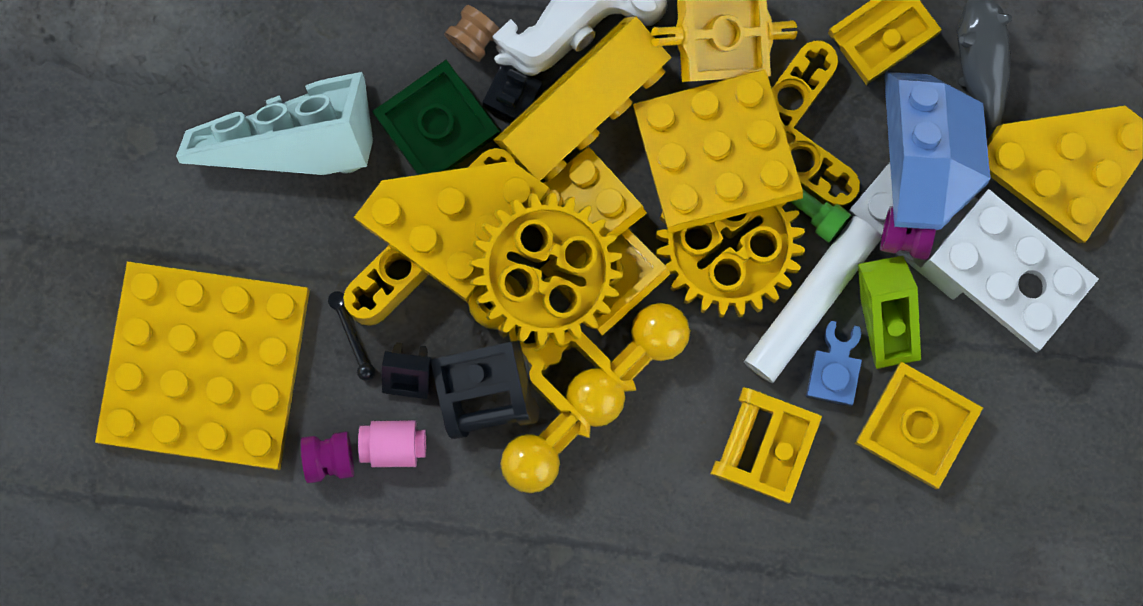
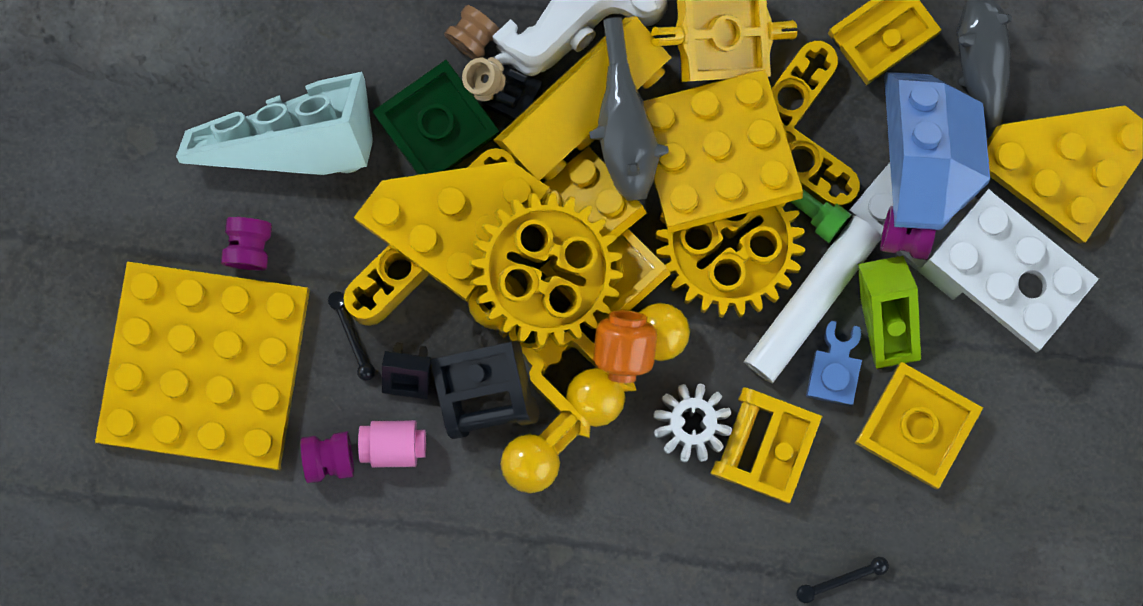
none -> magenta wheel [221,217,272,271]
none -> tan plate [462,57,506,101]
none -> dark grey piece [589,17,669,201]
none -> orange head [593,310,657,383]
none -> white gear [654,384,732,462]
none -> black hinge [796,557,889,603]

